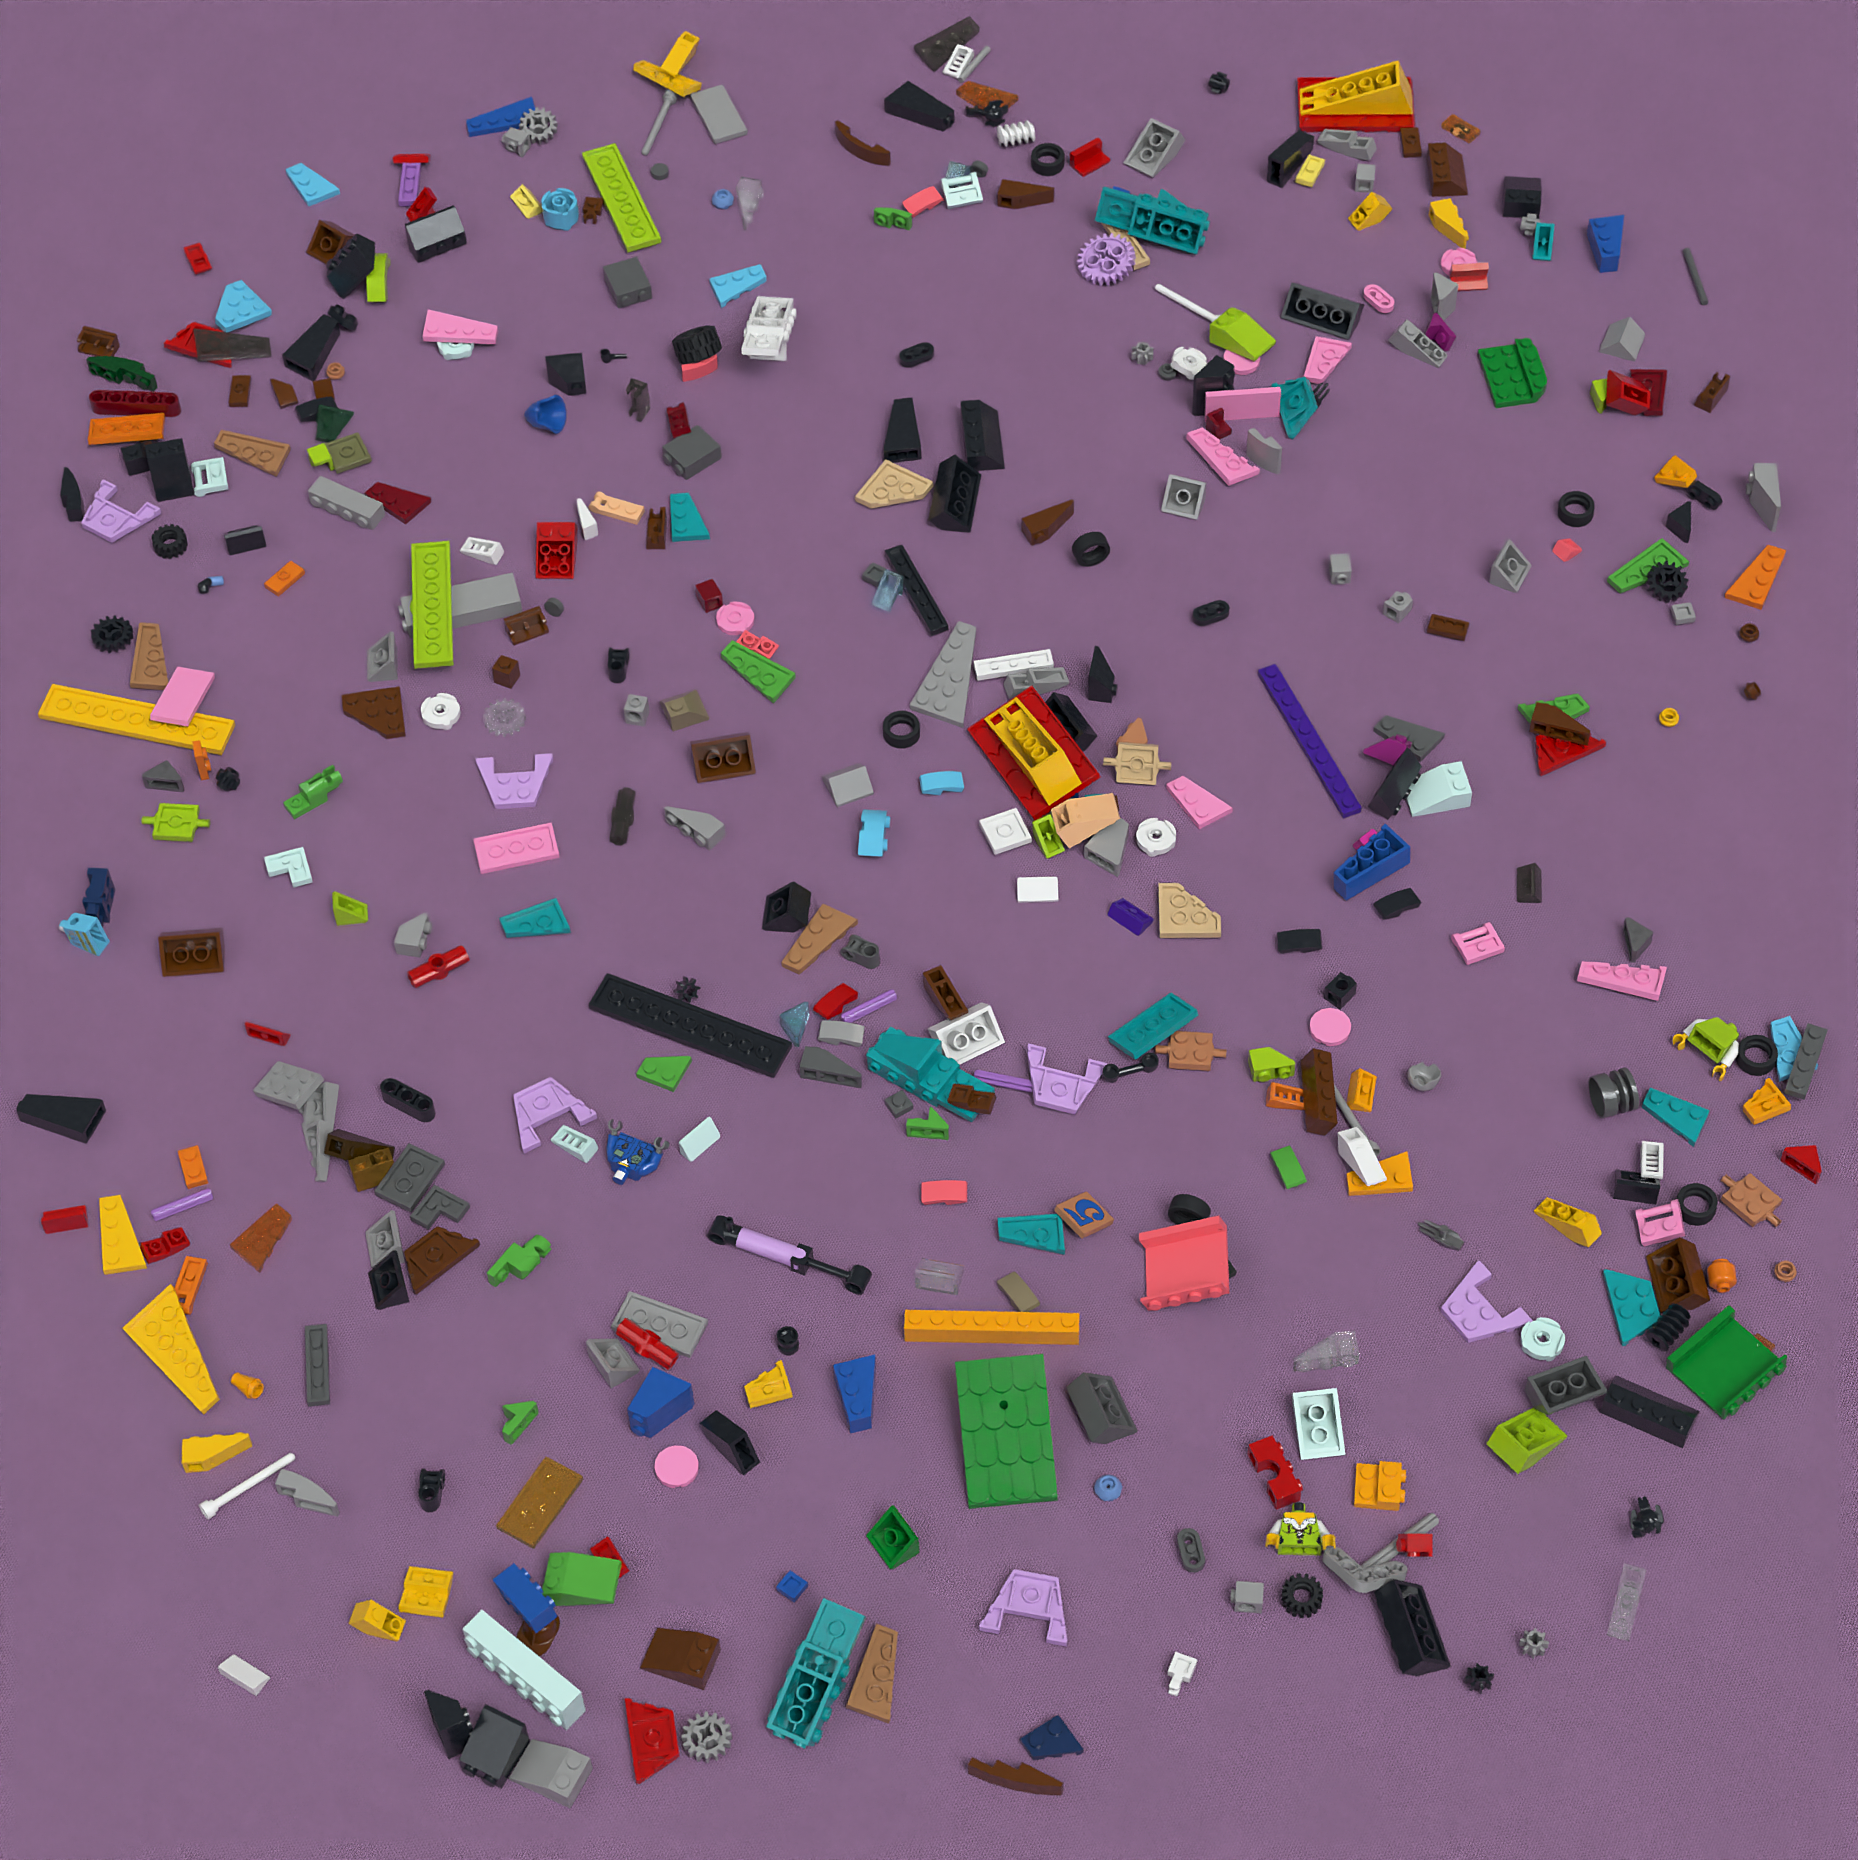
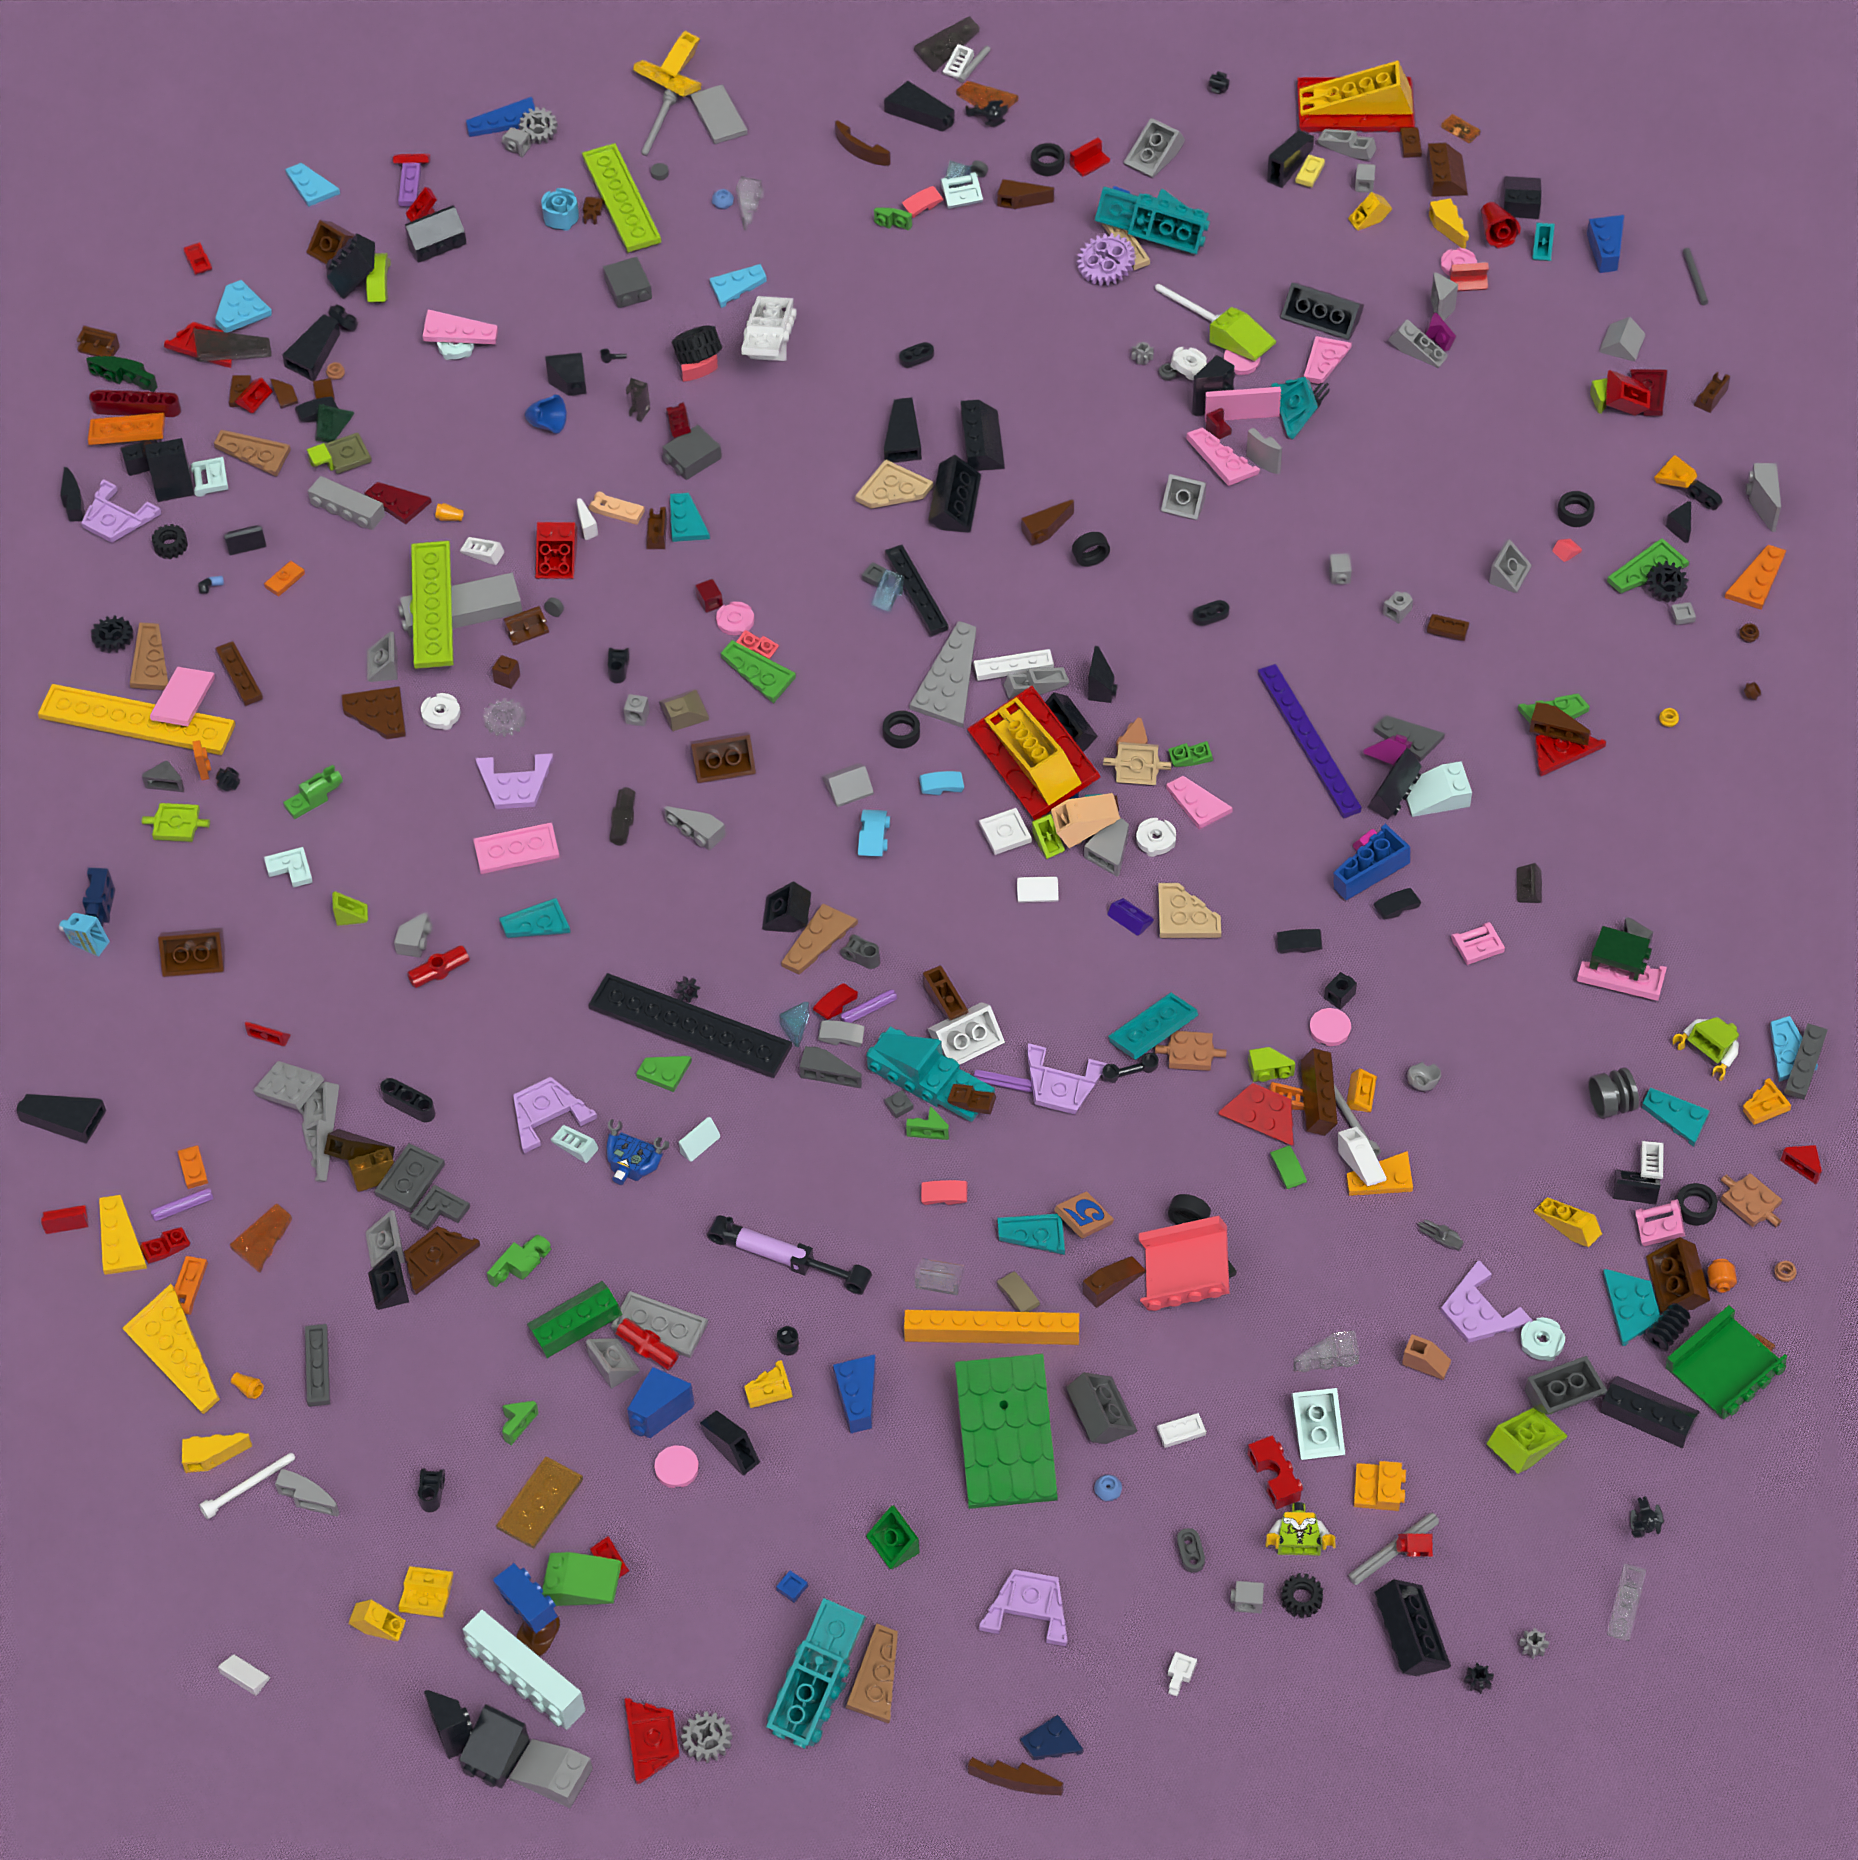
light yellow slope [510,184,543,219] -> none
reddish brown slope [640,1628,721,1690] -> none
white piece [996,120,1035,147] -> none
light grey beam [1323,1546,1408,1593] -> none
bright pink plate [1363,284,1394,313] -> none
green plate [1478,338,1547,408] -> none
light grey gear [1520,213,1541,236] -> none
black tyre [1736,1035,1778,1076] -> none
none -> reddish brown plate [215,641,263,706]
none -> red slope [235,377,273,413]
none -> light orange cone [435,502,464,521]
none -> green slope [527,1281,623,1358]
none -> reddish brown slope [1083,1256,1146,1308]
none -> white plate [1157,1413,1206,1448]
none -> bright green slope [1168,741,1214,767]
none -> red wing [1218,1083,1294,1146]
none -> nougat slope [1402,1334,1451,1380]
none -> red cone [1481,202,1521,248]
none -> dark green panel [1589,926,1652,981]

